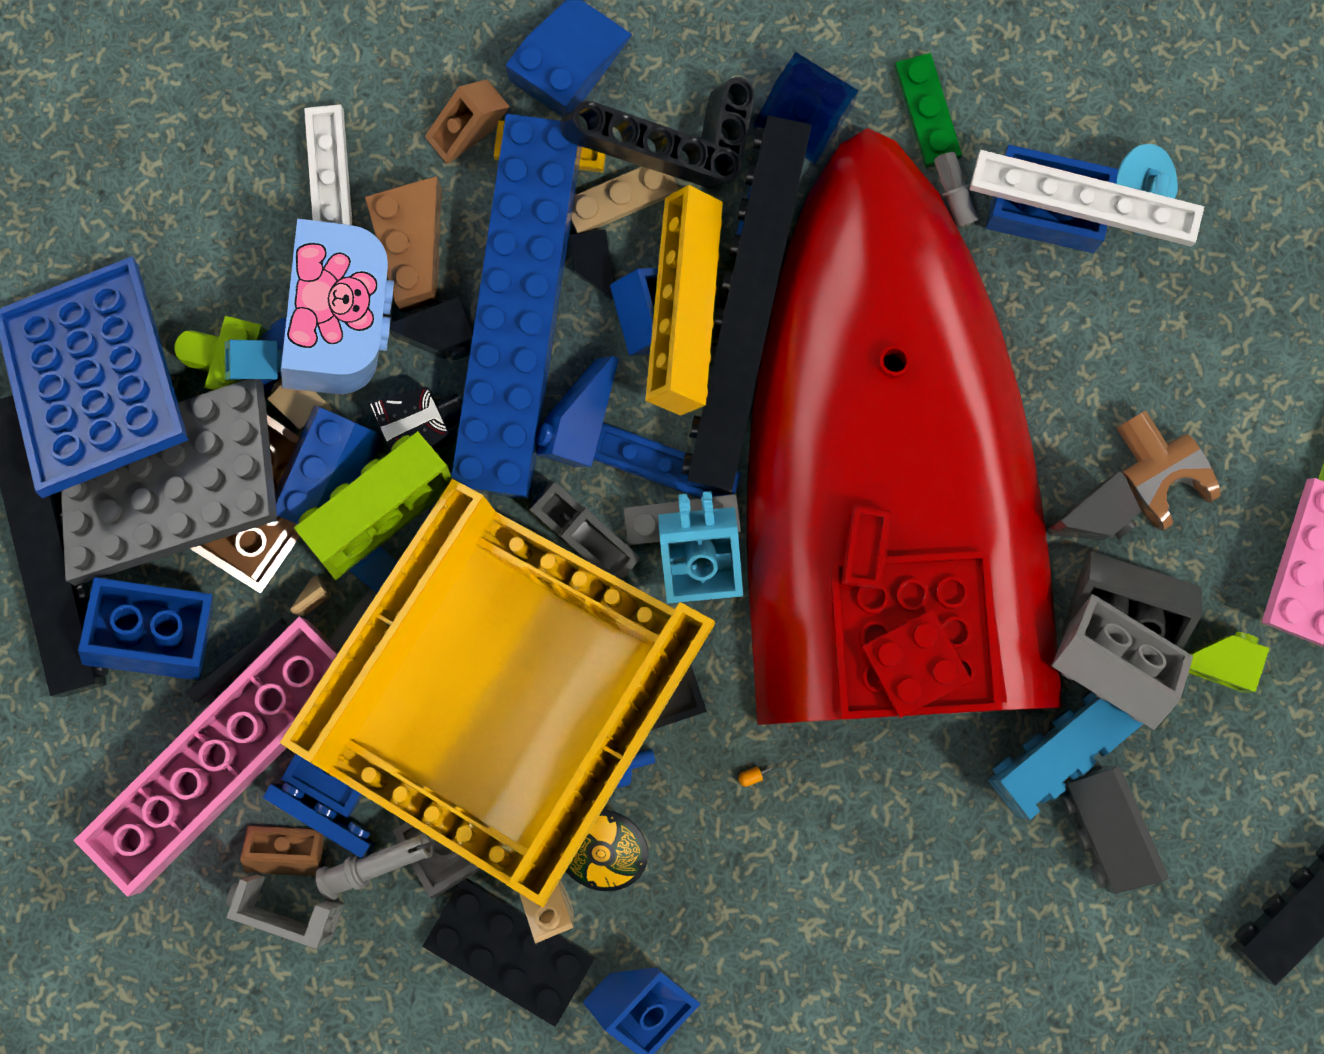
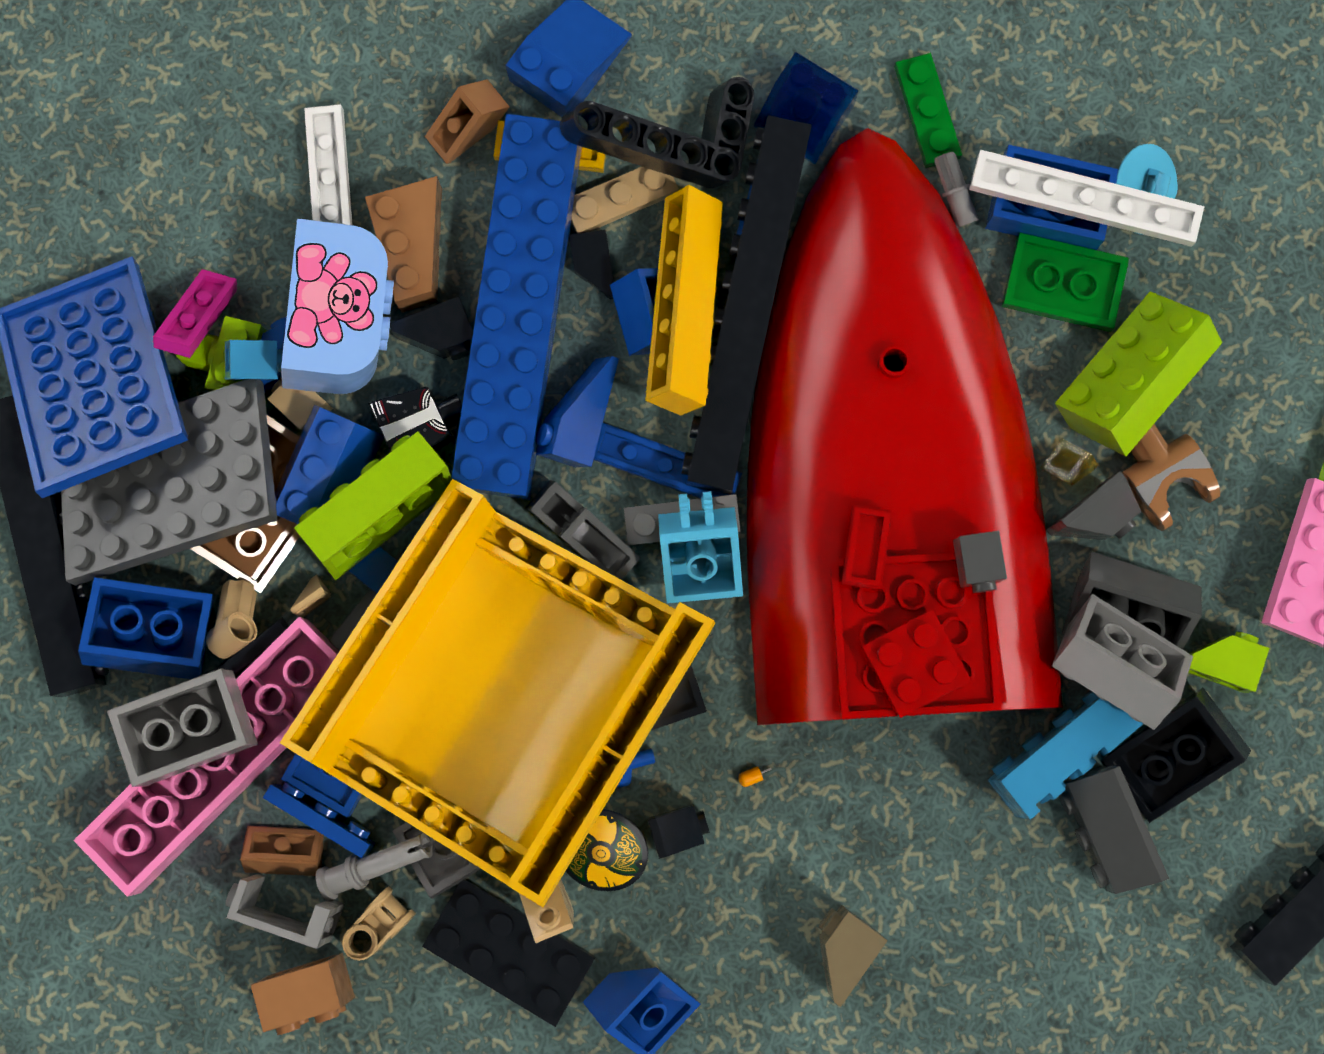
none -> light grey brick [107,669,258,787]
none -> dark pink plate [153,269,237,358]
none -> tan piece [206,579,257,659]
none -> medium nougat brick [251,952,355,1035]
none -> tan piece [342,886,416,961]
none -> black slope [648,804,710,859]
none -> dark tan slope [818,905,888,1007]
none -> dark grey brick [953,531,1007,593]
none -> green plate [1001,233,1129,332]
none -> clear yellow slope [1040,438,1098,486]
none -> lime brick [1054,291,1223,457]
none -> black slope [1102,687,1251,823]

